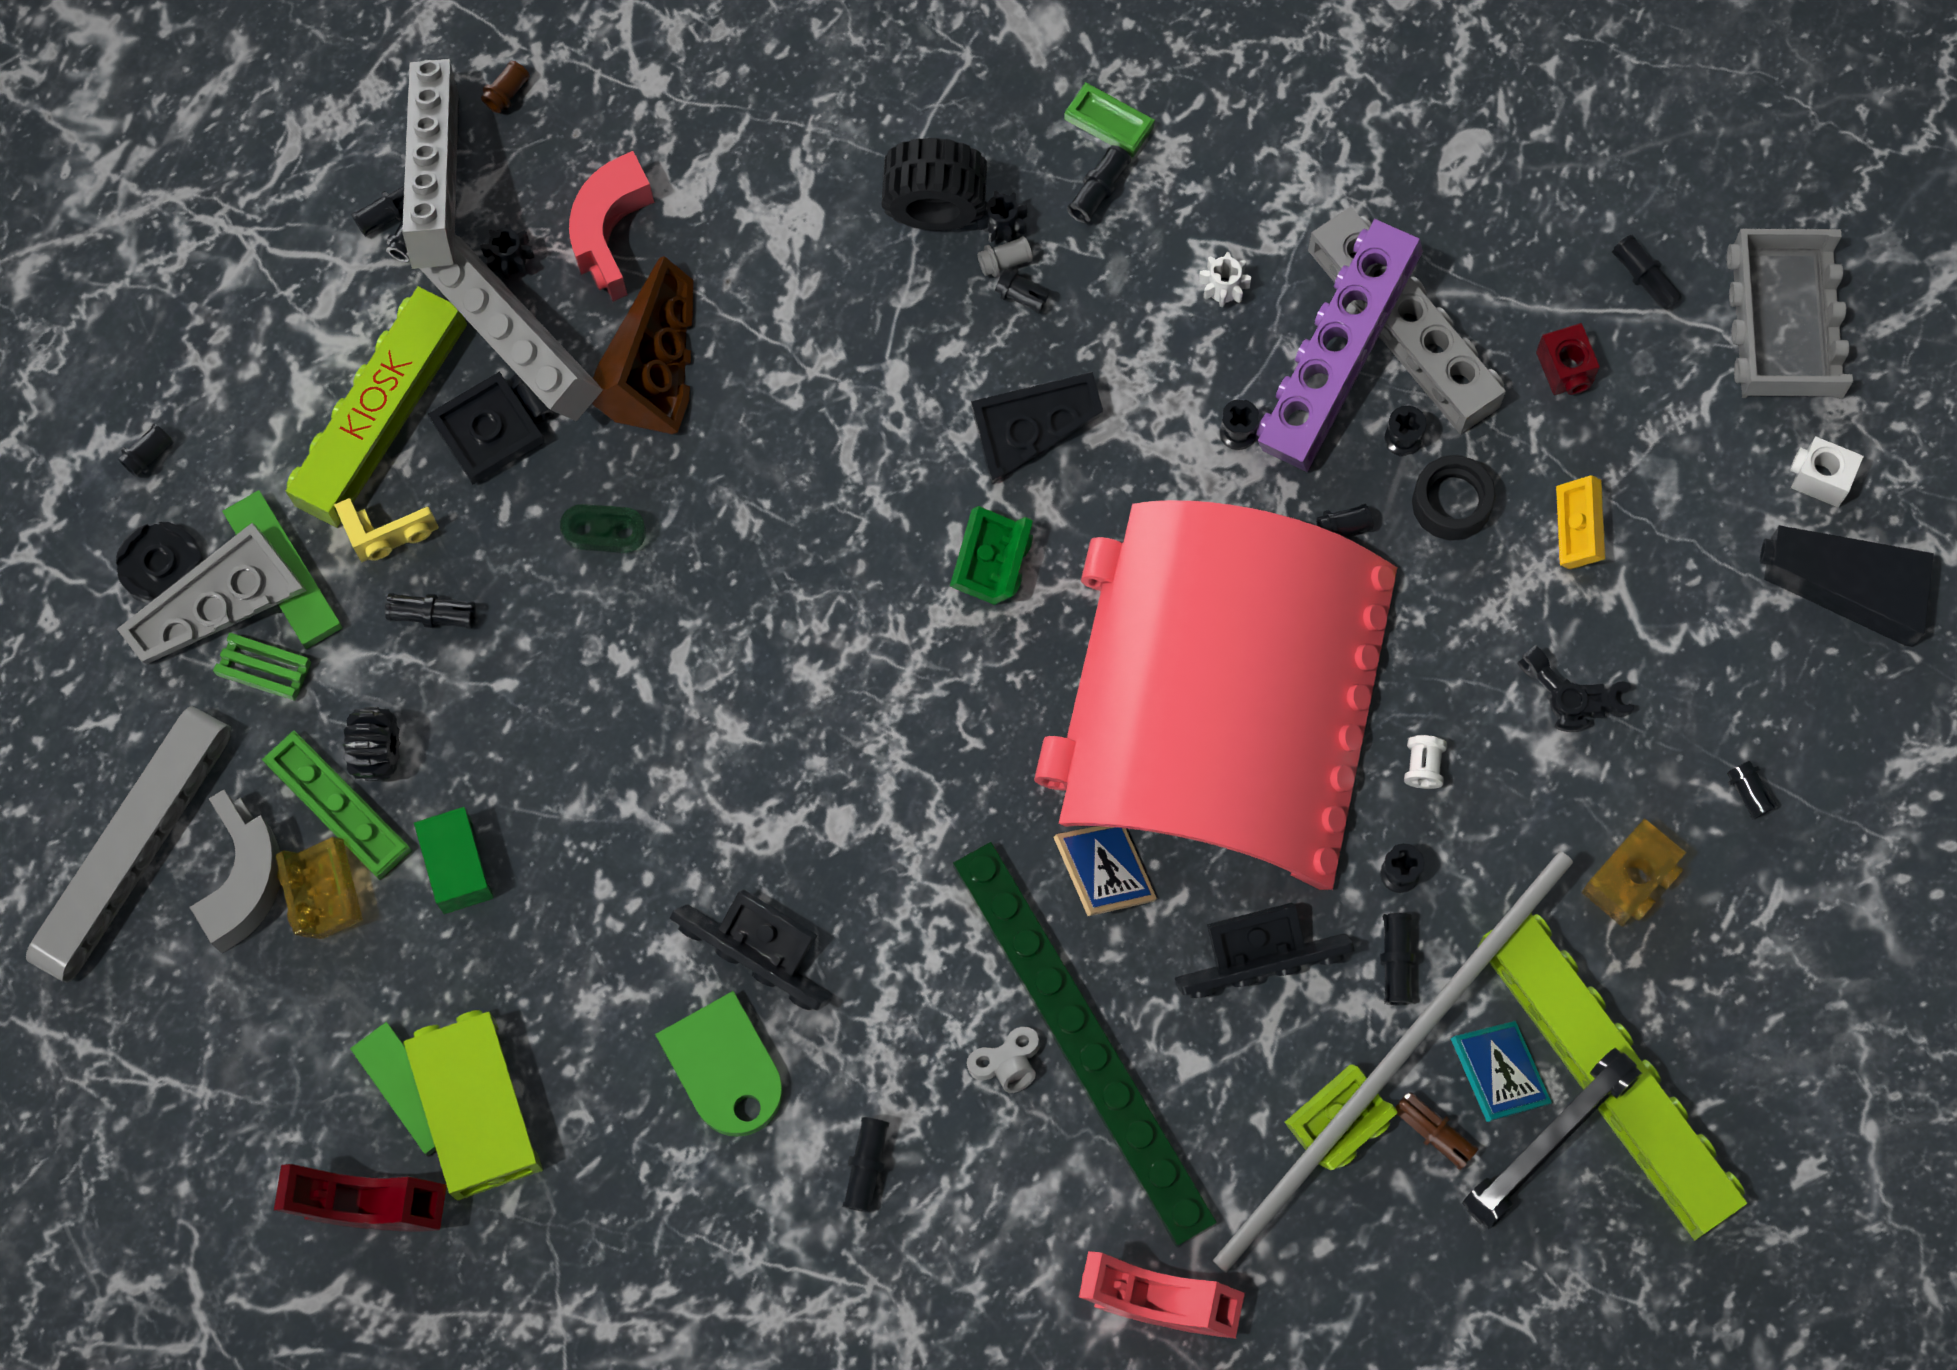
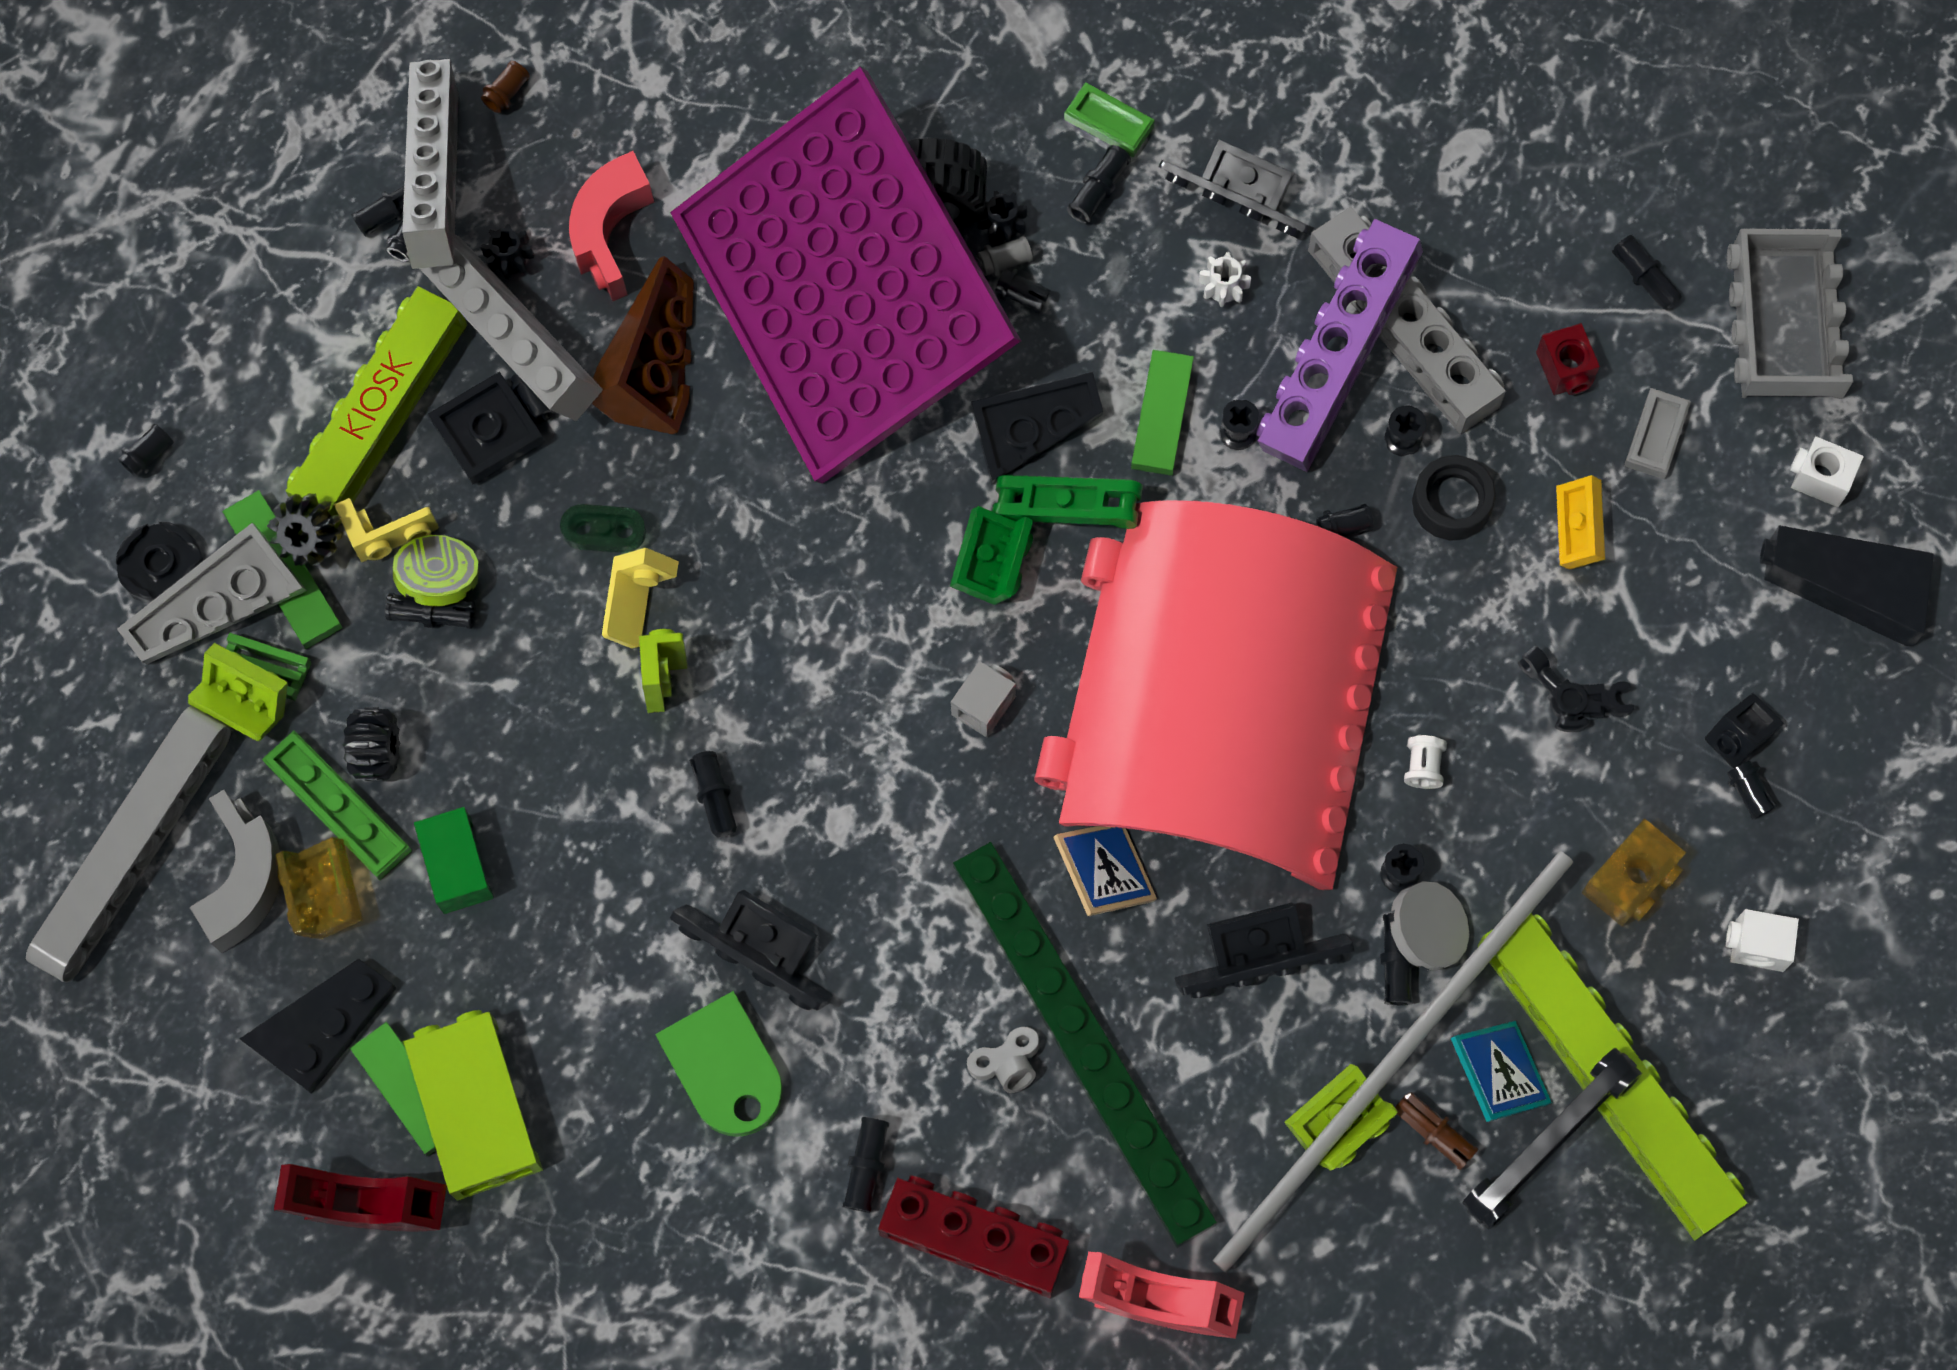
none -> lime bracket [188,643,288,741]
none -> black wing [240,959,396,1094]
none -> black gear [267,493,344,566]
none -> tile [393,535,478,606]
none -> light yellow bracket [602,548,679,649]
none -> lime bracket [639,629,688,713]
none -> magenta plate [670,67,1021,484]
none -> black axle [689,751,737,838]
none -> dark red brick [878,1175,1069,1299]
none -> light grey brick [950,661,1016,737]
none -> green plate [992,475,1143,529]
none -> bright green tile [1131,350,1194,476]
none -> bracket [1159,140,1314,239]
none -> light grey tile [1390,881,1469,971]
none -> light grey tile [1624,388,1691,479]
none -> black bracket [1705,693,1784,768]
none -> white brick [1726,909,1799,972]

